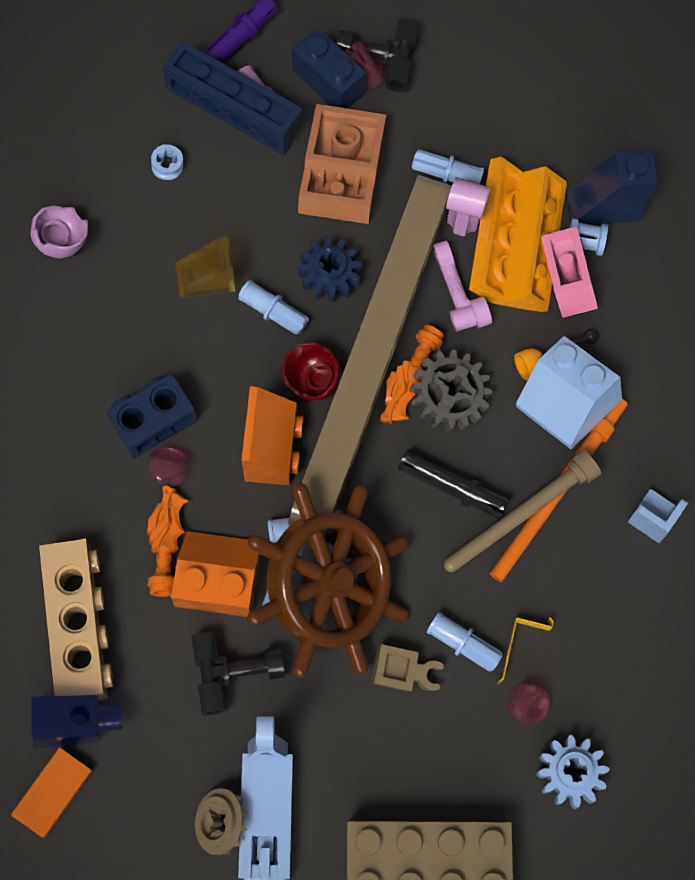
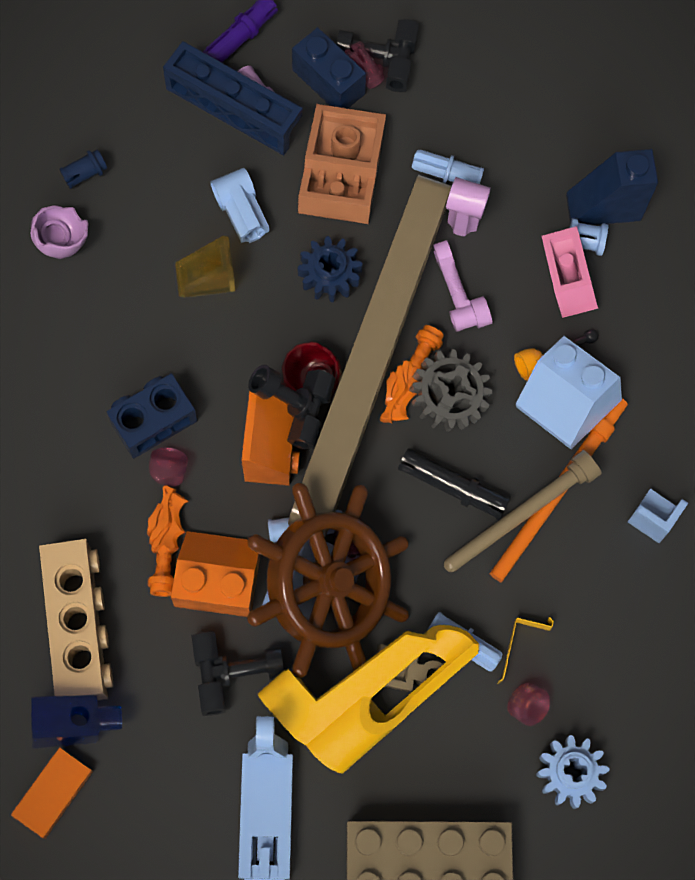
light blue bush [151,144,183,180] -> none
dark tan gear [195,788,248,855] -> none
light blue axle [238,280,309,335] -> none
light orange slope [469,156,567,312] -> none
none -> dark blue pin [59,150,108,189]
none -> light blue piece [210,168,269,243]
none -> black bar [248,364,336,450]
none -> yellow panel [257,625,479,773]

